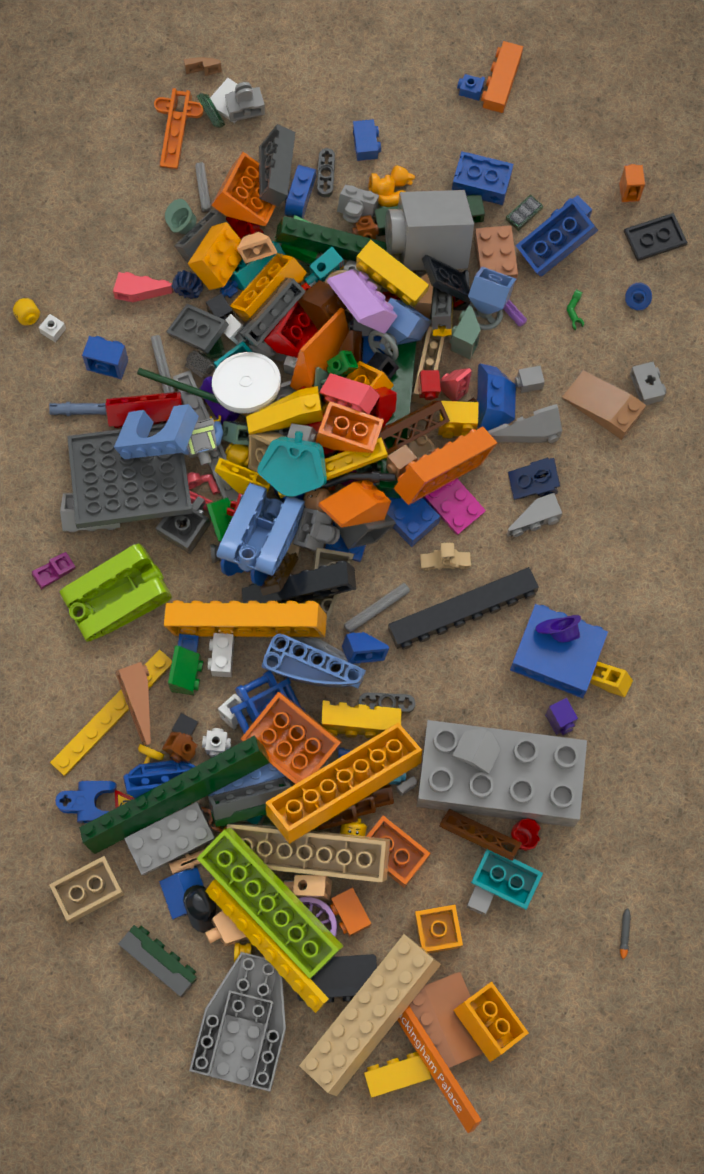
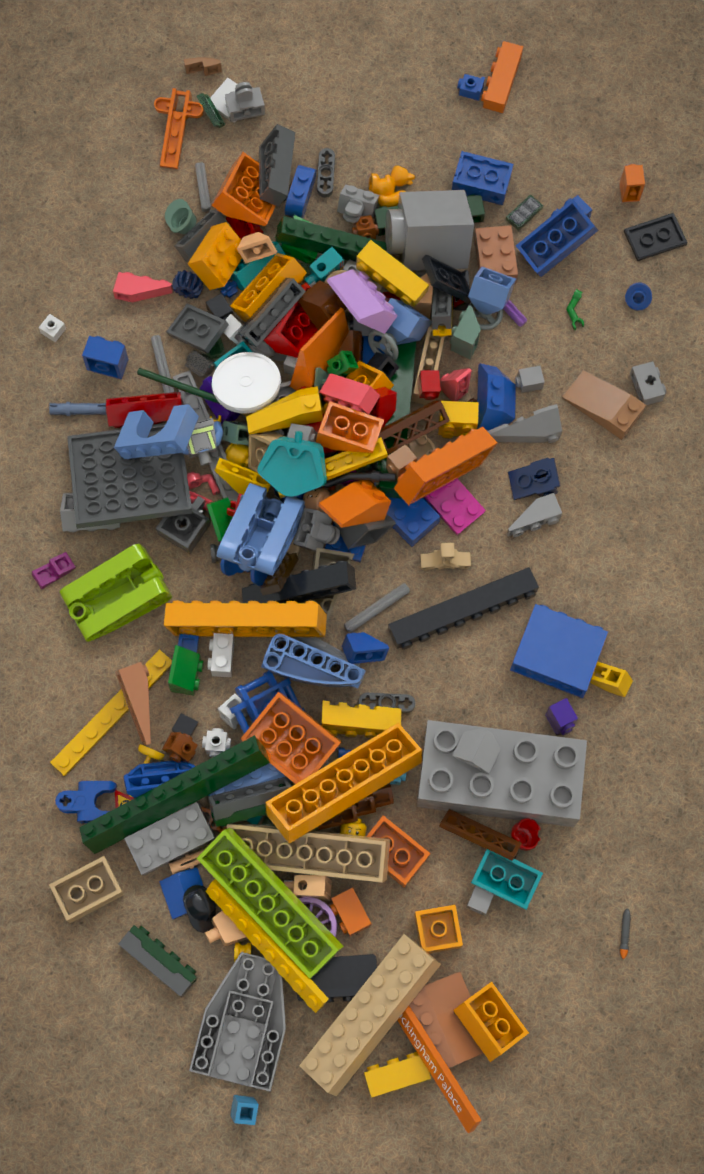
yellow head [13,298,40,326] -> none
blue brick [353,119,381,161] -> none
light grey tile [396,776,417,796] -> none
dark purple piece [536,615,581,643] -> none
none -> dark azure brick [230,1095,259,1125]

